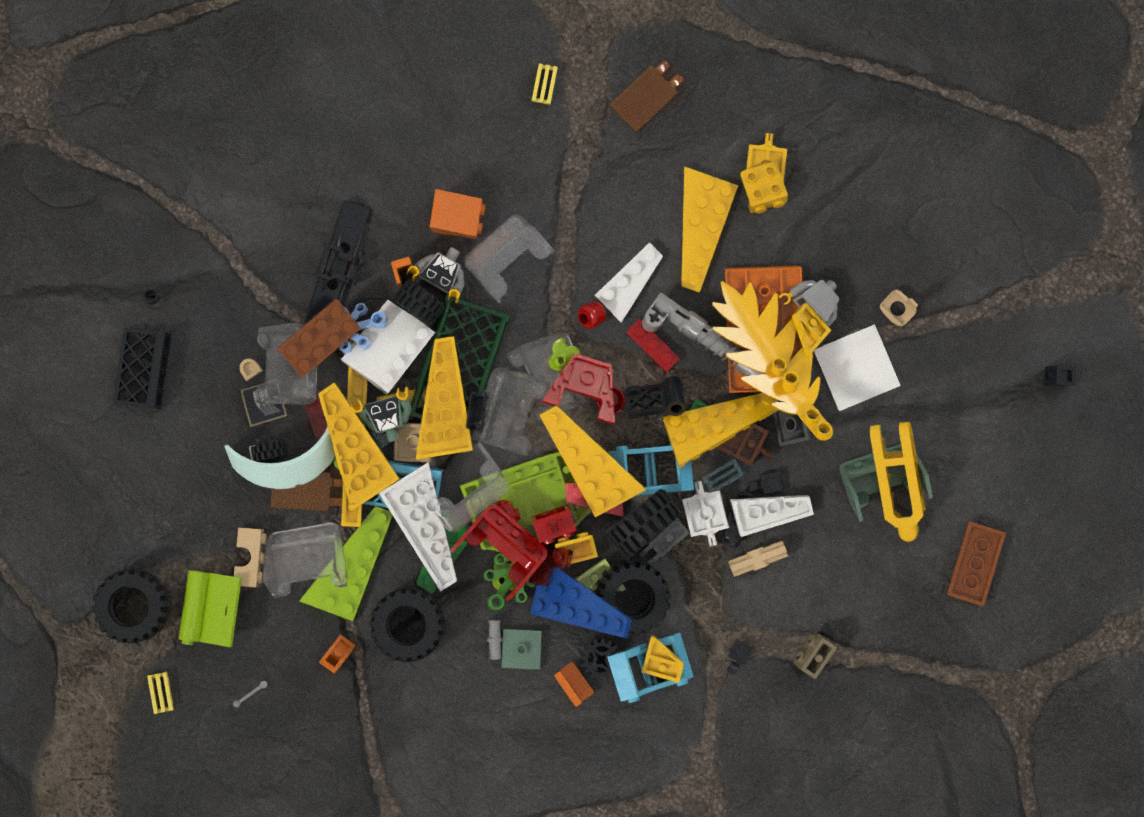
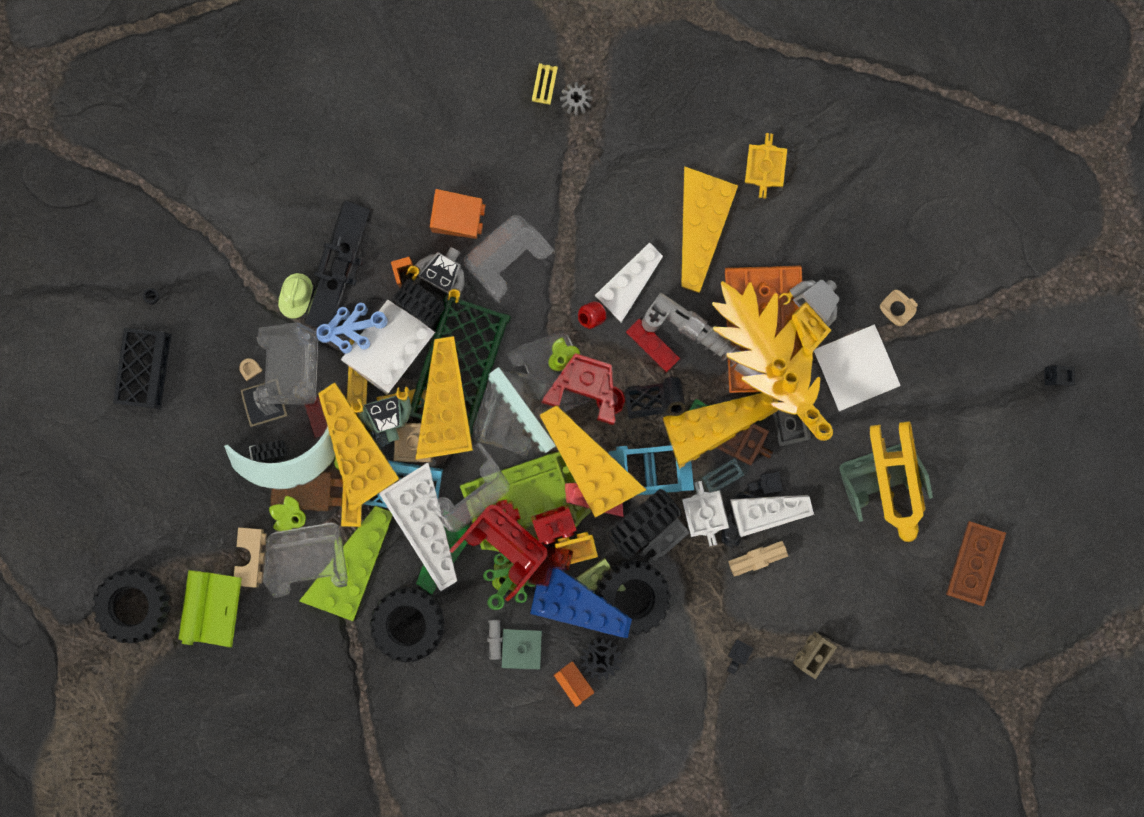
light yellow tile [147,672,174,714] -> none
light grey hinge [233,681,268,708] -> none
dark orange plate [277,298,361,378] -> none
orange slope [319,634,356,674] -> none
black hinge [466,391,489,433] -> none
medium azure window [607,633,694,703] -> none
clear orange tile [610,60,683,133] -> none
yellow wing [642,635,684,683] -> none
yellow bracket [741,162,788,214] -> none
none -> lime plate [269,496,306,532]
none -> yellowish green piece [278,273,313,318]
none -> light aqua piece [488,367,556,453]
none -> light grey gear [560,82,592,116]

